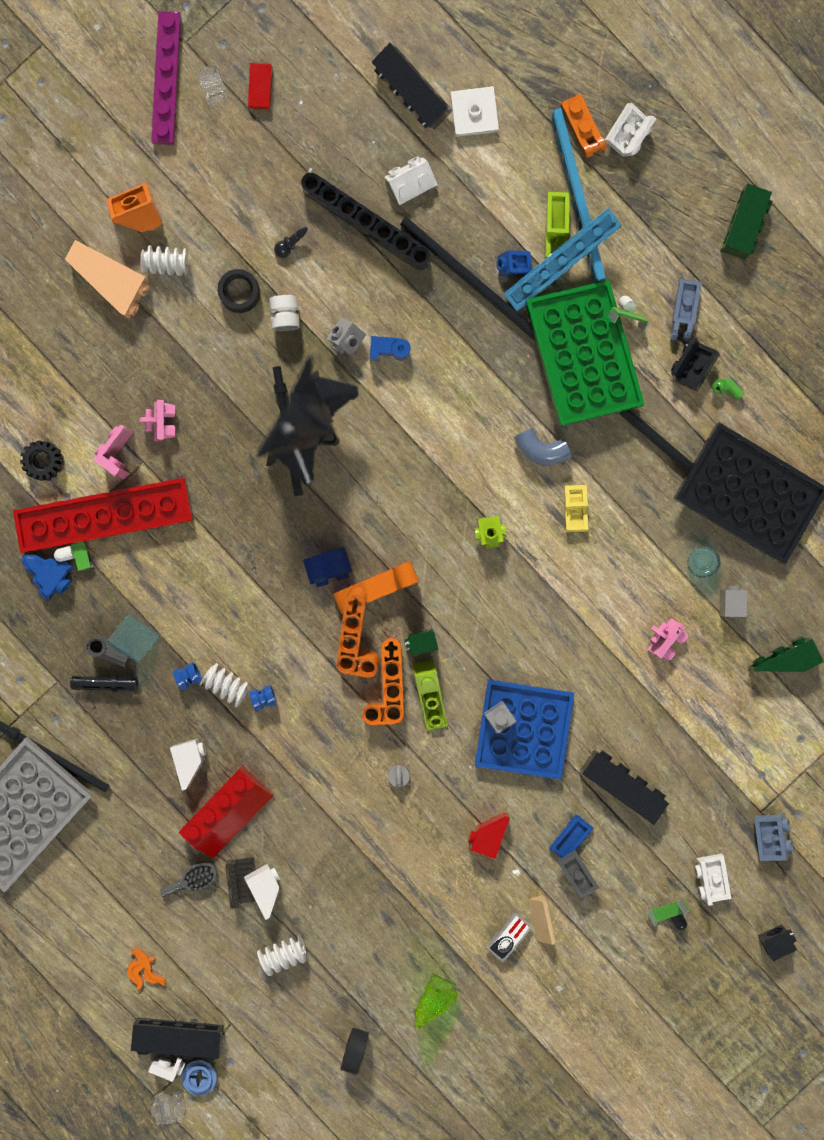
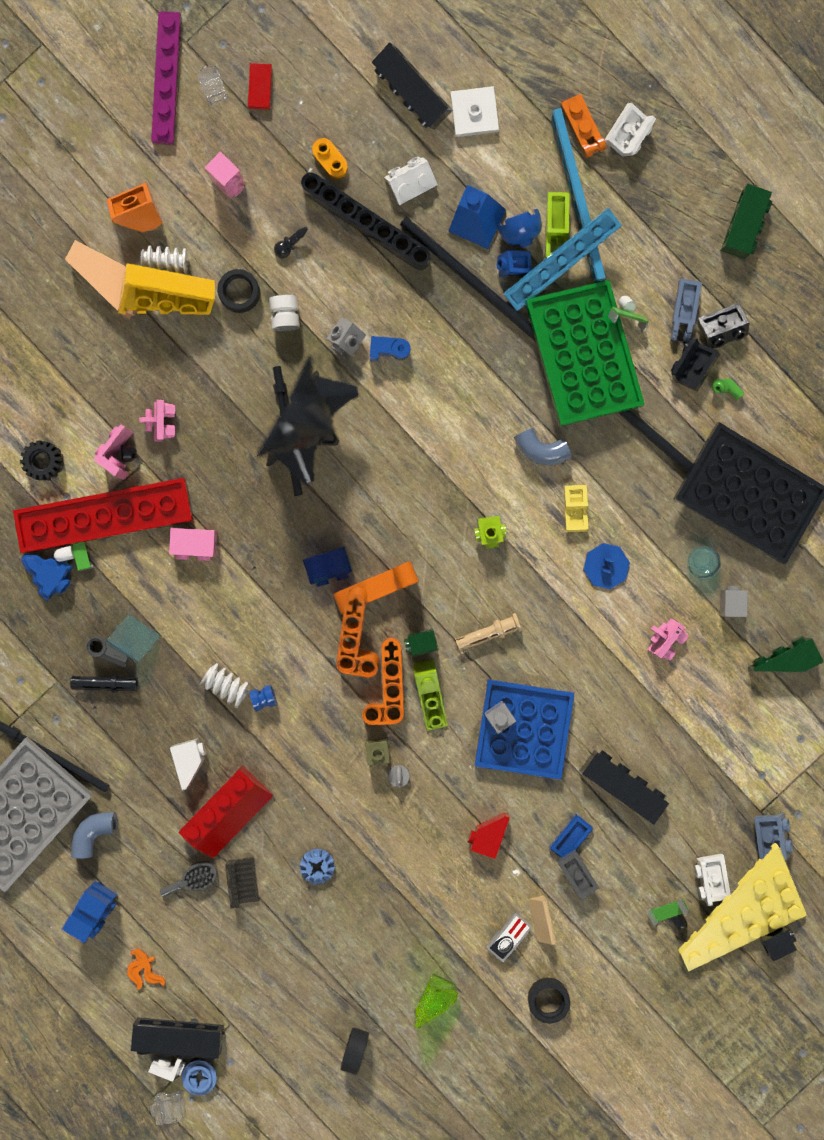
blue wheel [173,662,202,690] -> none
white slope [244,864,280,920] -> none
white piece [257,935,306,976] -> none
none -> blue brick [61,881,118,943]
none -> sand blue cylinder [71,812,118,859]
none -> yellow wedge [118,263,215,315]
none -> black hinge [121,445,137,463]
none -> bright pink brick [169,528,218,561]
none -> bright pink brick [205,152,245,199]
none -> medium blue gear [300,849,335,885]
none -> light orange plate [312,138,348,179]
none -> olive brick [365,738,390,765]
none -> blue slope [448,185,506,250]
none -> tan pin [455,613,522,652]
none -> blue cylinder [497,209,542,248]
none -> black tyre [527,977,571,1024]
none -> blue piece [583,543,630,589]
none -> light yellow wing [678,843,807,971]
none -> bracket [697,303,750,349]

